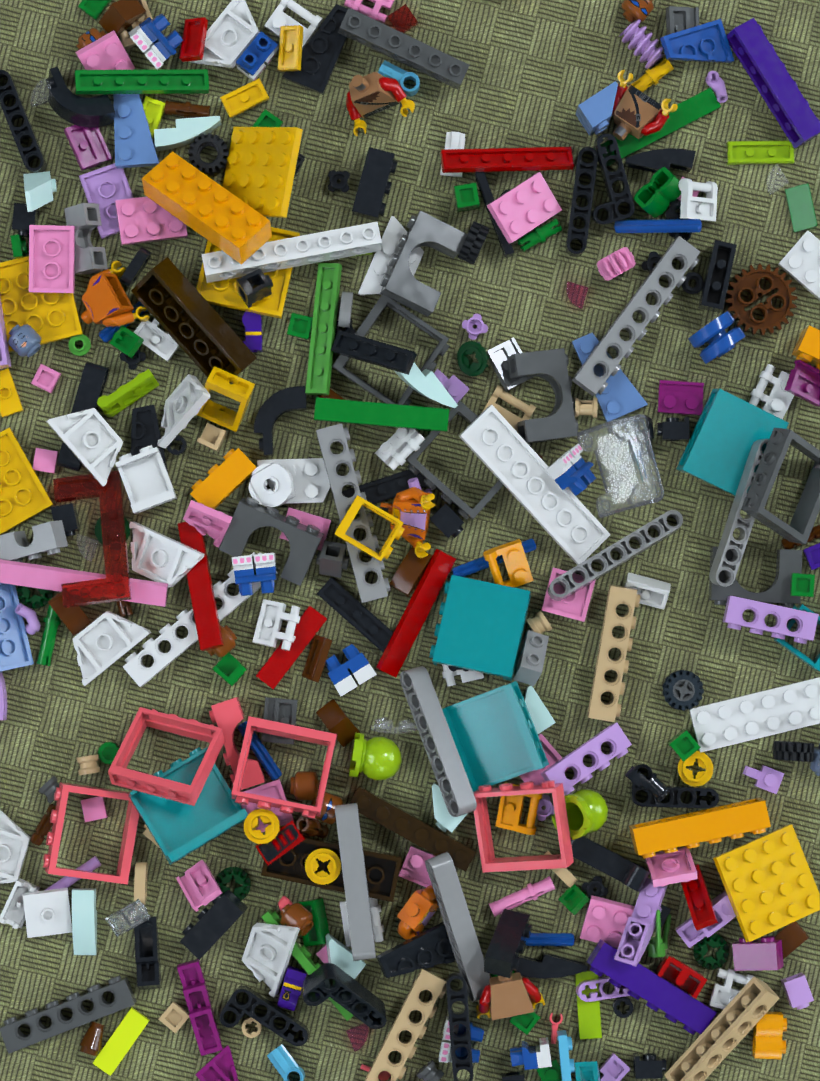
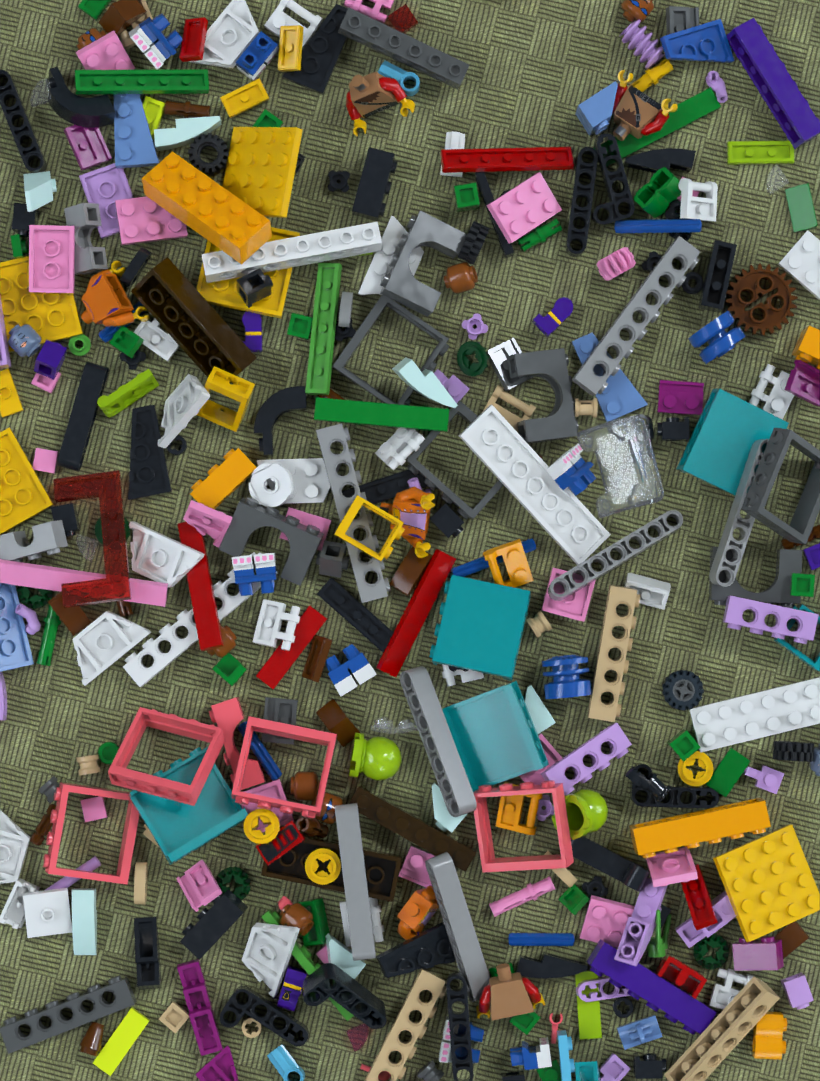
white wing [46,408,123,487] -> none
clear slope [105,899,151,937] -> none
white panel [115,445,177,514] -> none
tan panel [197,423,228,452] -> none
black tile [331,330,417,375] -> none
black brick [484,909,532,978] -> none
light grey brick [513,630,549,686] -> none
clear pink tile [566,281,588,310] -> none
none -> dark purple brick [34,339,67,380]
none -> dark orange head [444,262,478,294]
none -> dark purple leg [532,297,573,338]
none -> blue wheel [541,655,592,699]
none -> medium blue hips [617,1015,663,1050]
none -> green slope [706,748,751,798]

